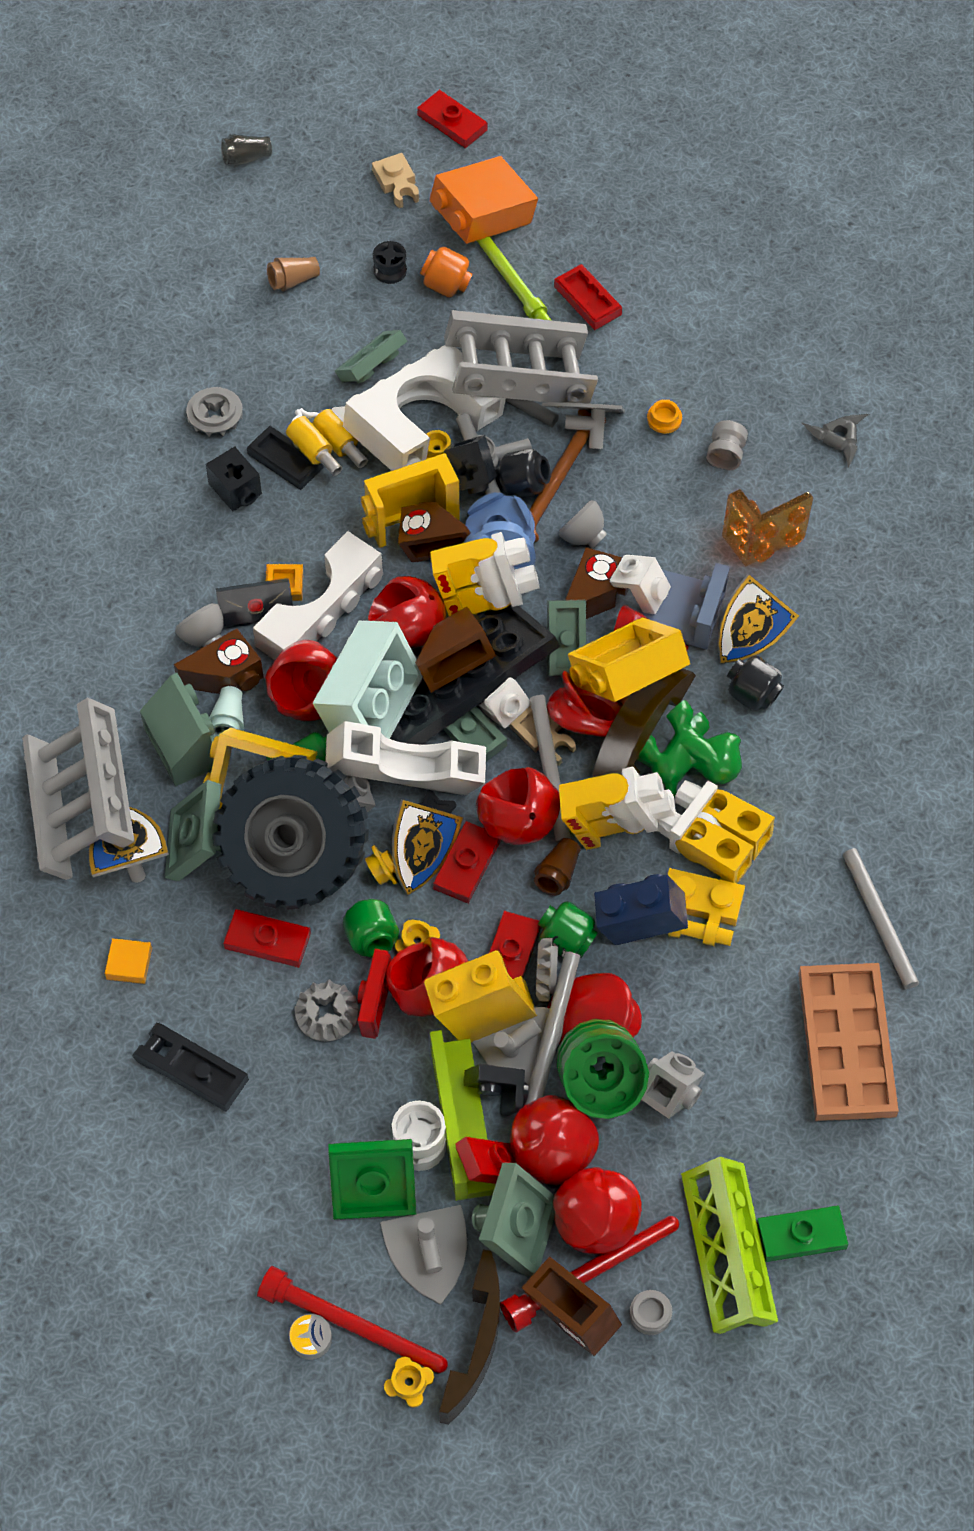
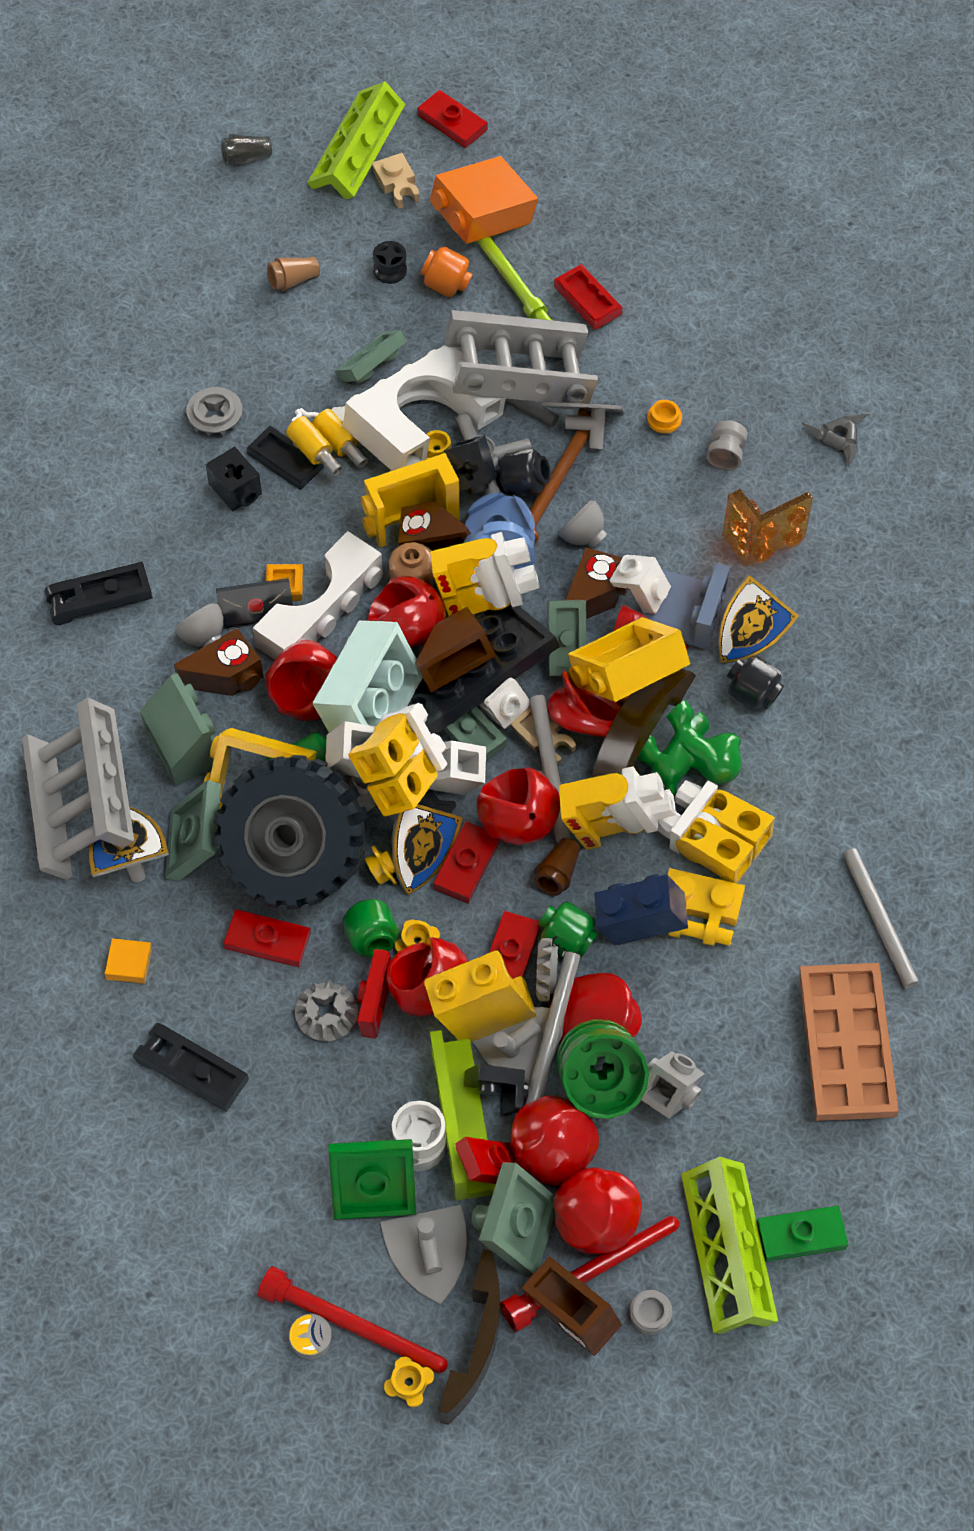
light aqua cone [209,686,244,738] -> none
none -> black plate [44,561,153,625]
none -> lime fence [307,81,406,199]
none -> yellow hips [348,703,447,817]
none -> medium nougat head [388,542,435,586]

